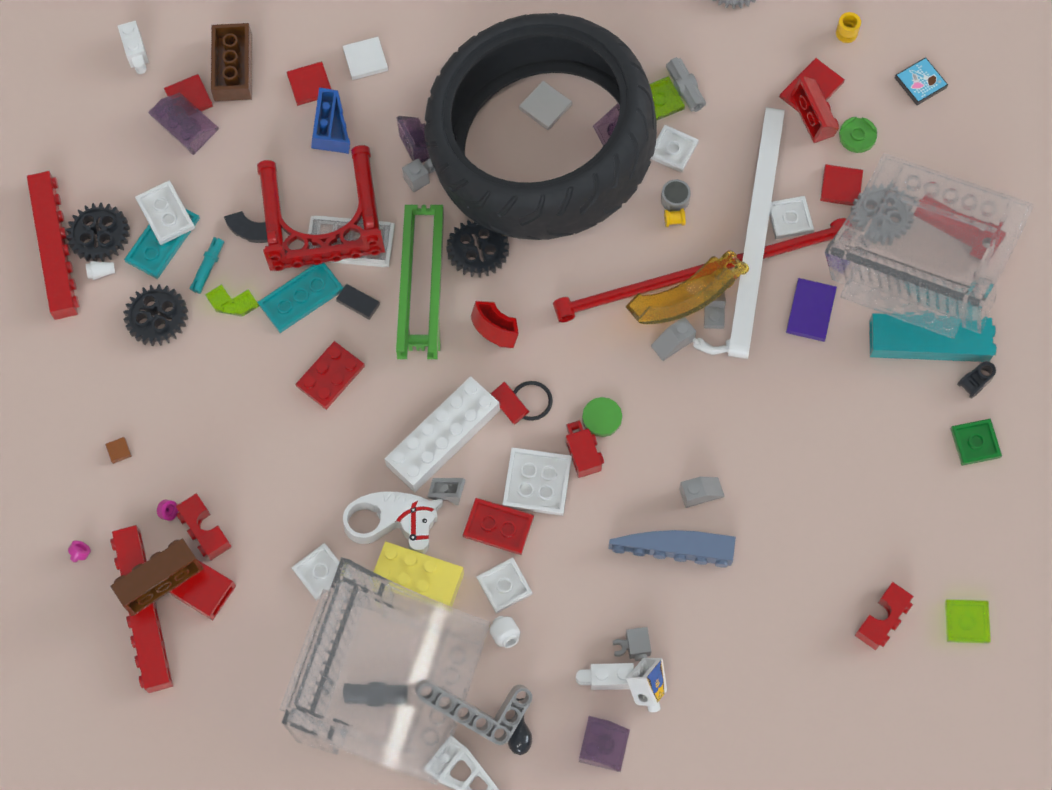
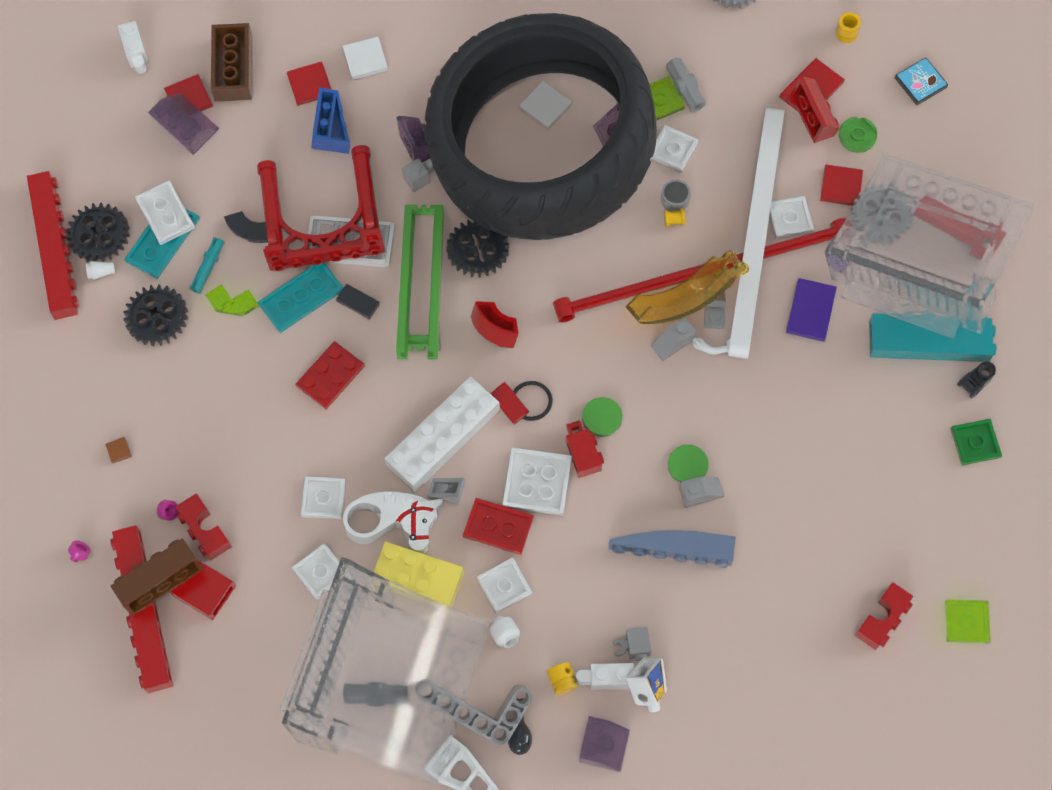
none -> white tile [301,476,346,519]
none -> yellow piece [547,662,579,696]
none -> bright green tile [668,445,708,483]

